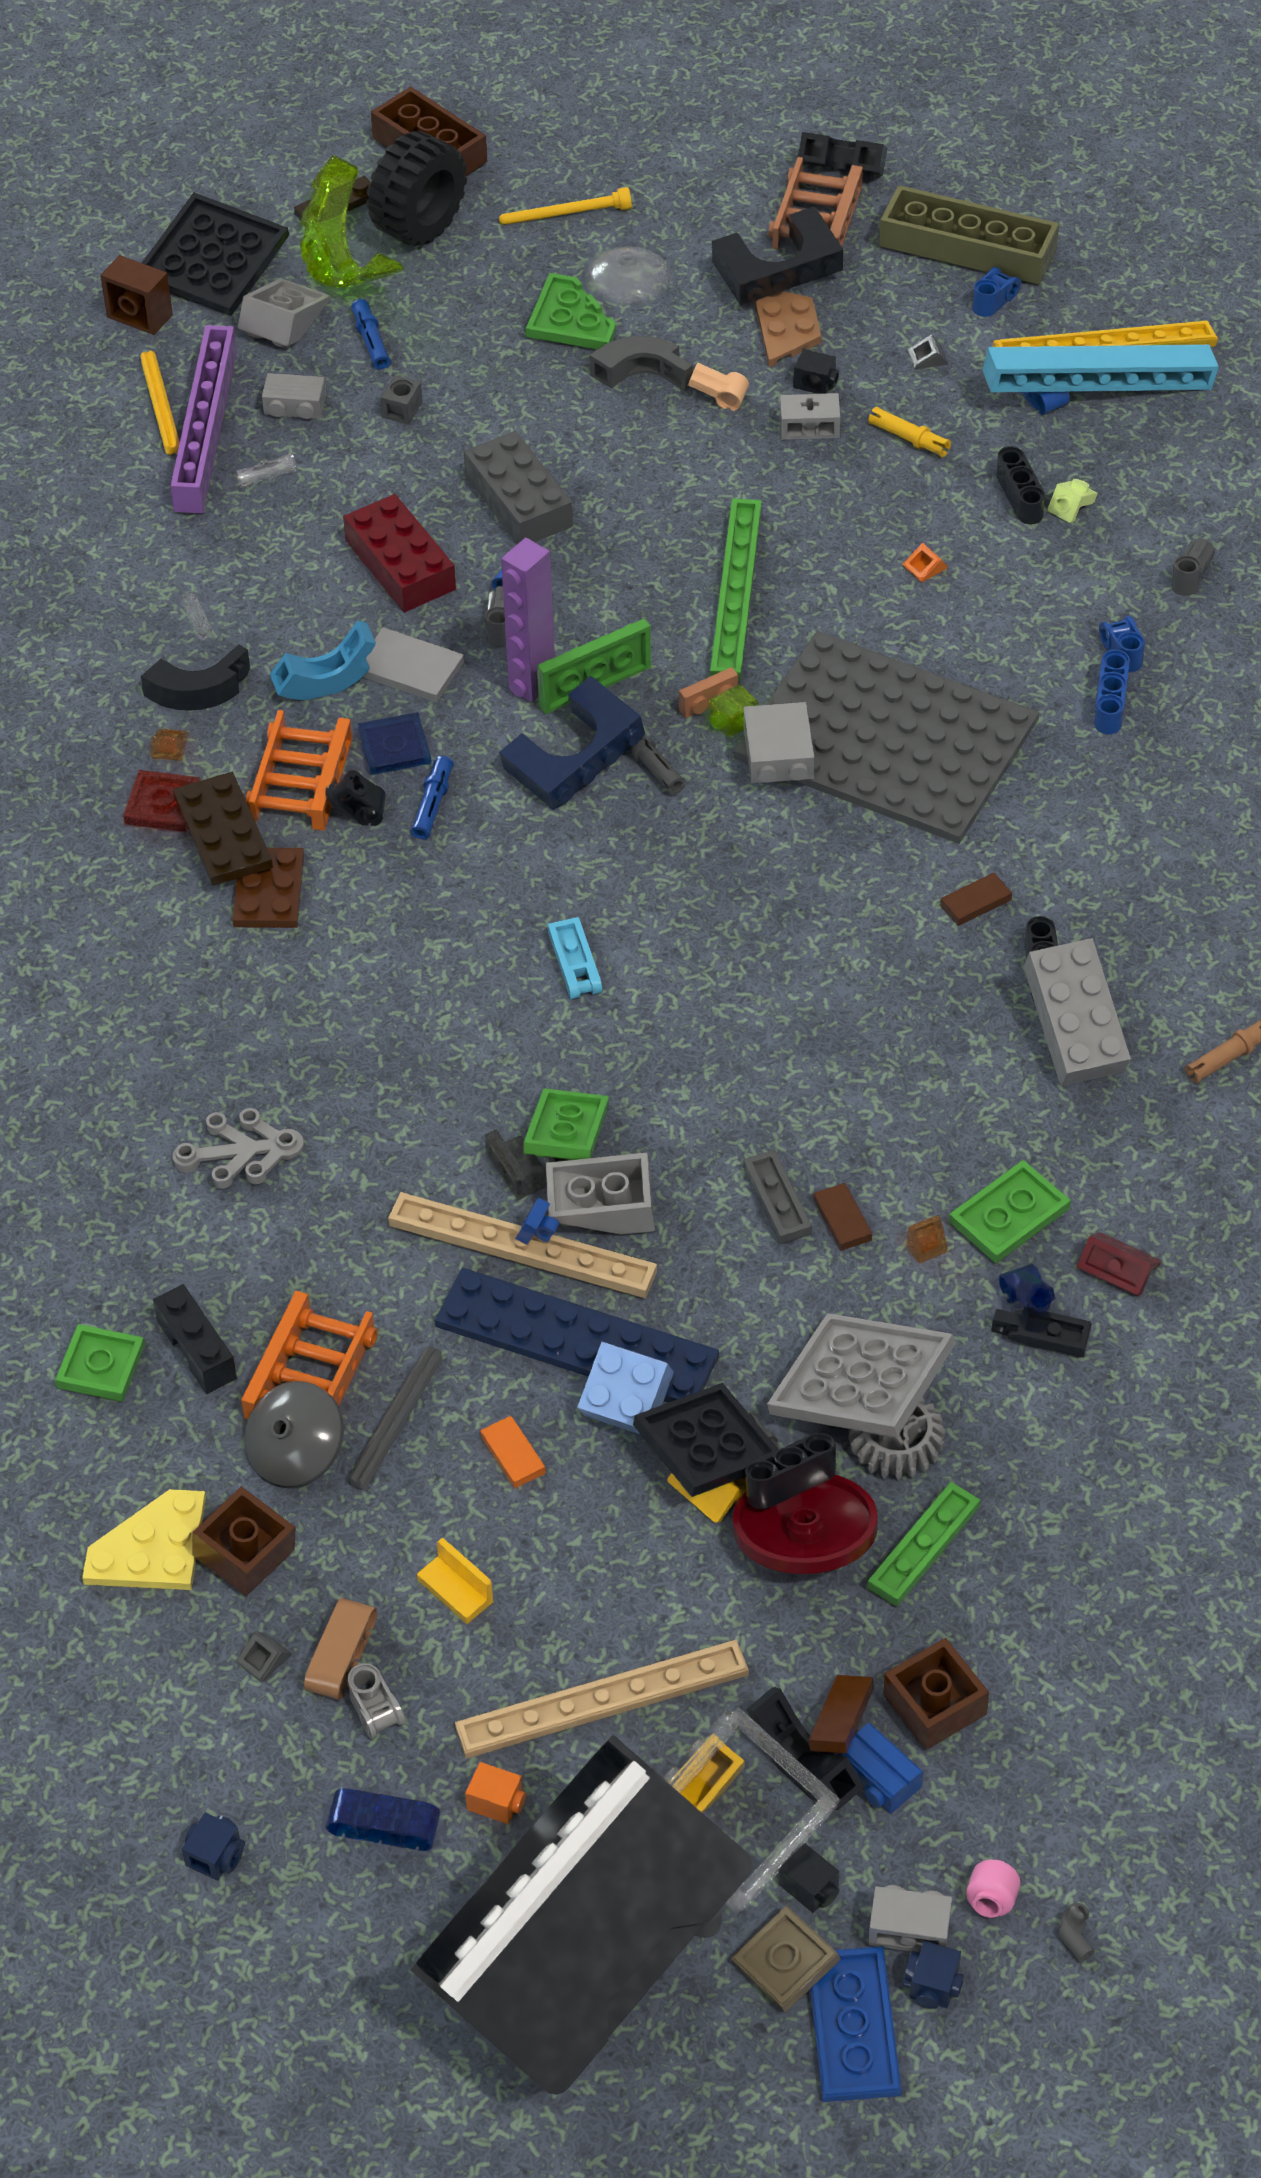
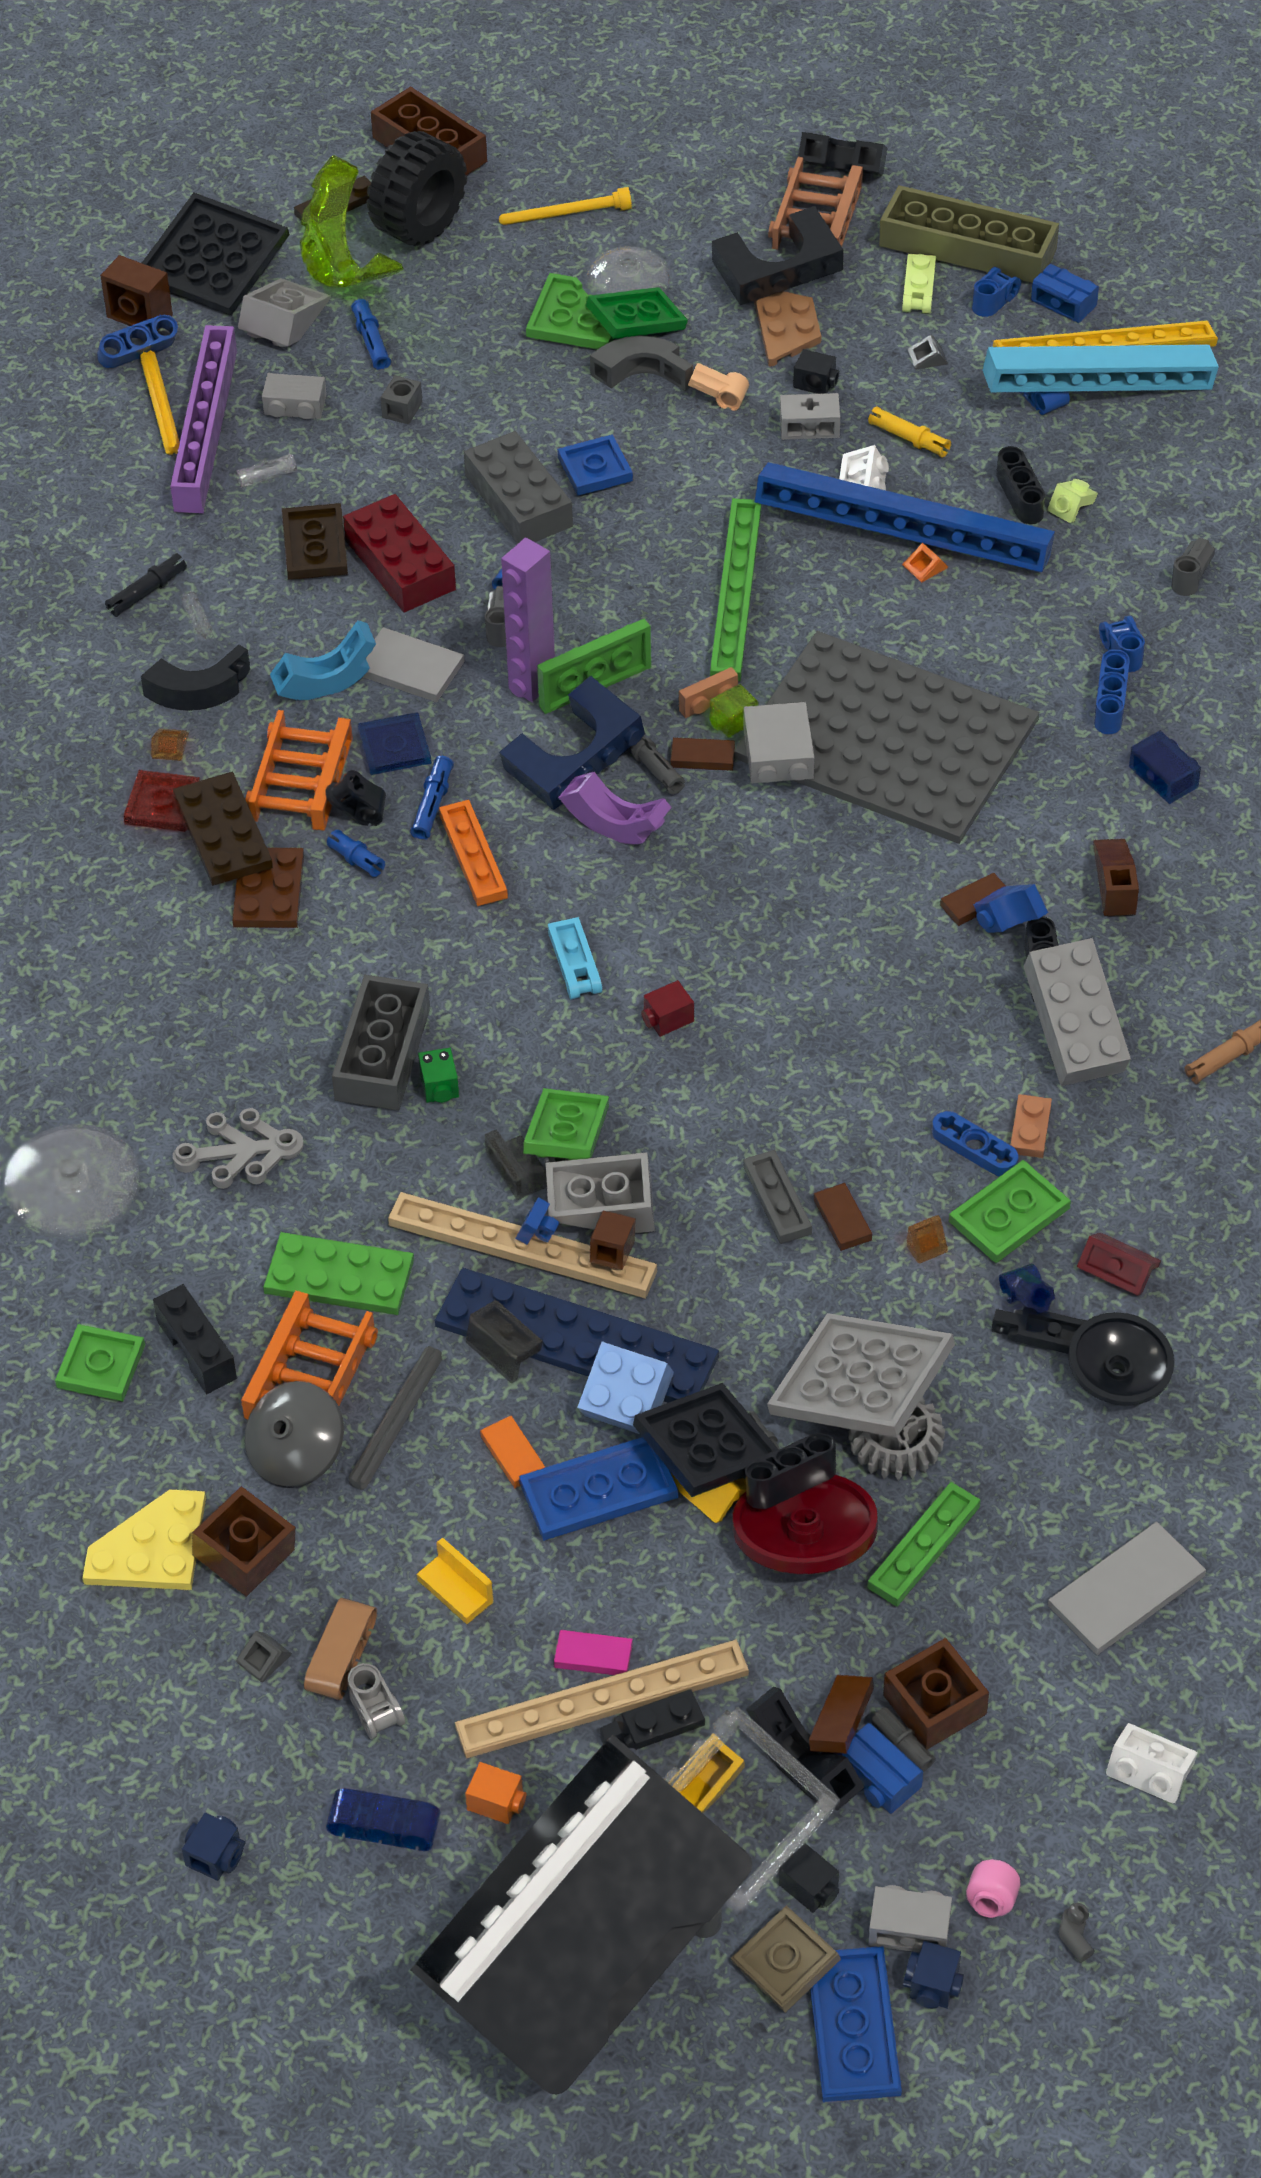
none -> clear dish [4,1124,140,1239]
none -> blue beam [97,315,178,368]
none -> black pin [105,553,187,617]
none -> bright green plate [263,1232,414,1315]
none -> dark brown plate [282,503,348,580]
none -> blue pin [327,829,385,877]
none -> dark grey brick [332,974,430,1111]
none -> green brick [418,1047,459,1103]
none -> orange plate [439,800,508,906]
none -> clear smoke panel [466,1300,543,1383]
none -> blue plate [519,1437,678,1541]
none -> dark pink tile [554,1630,633,1675]
none -> blue plate [557,434,633,496]
none -> medium lavender arch [558,772,671,844]
none -> green plate [585,287,688,339]
none -> reddish brown brick [590,1210,636,1270]
none -> black hinge [600,1689,705,1750]
none -> dark red brick [641,980,694,1037]
none -> reddish brown tile [671,737,735,771]
none -> blue brick [755,462,1055,572]
none -> white bracket [839,445,889,490]
none -> dark grey axle [872,1707,936,1772]
none -> yellowish green plate [902,254,936,314]
none -> blue beam [932,1111,1018,1177]
none -> blue arch [973,884,1048,933]
none -> nougat plate [1011,1094,1052,1158]
none -> blue brick [1031,264,1099,323]
none -> light grey tile [1048,1521,1206,1655]
none -> black dish [1068,1312,1174,1406]
none -> reddish brown slope [1093,839,1139,916]
none -> white bracket [1106,1723,1198,1803]
none -> clear blue brick [1129,730,1201,804]

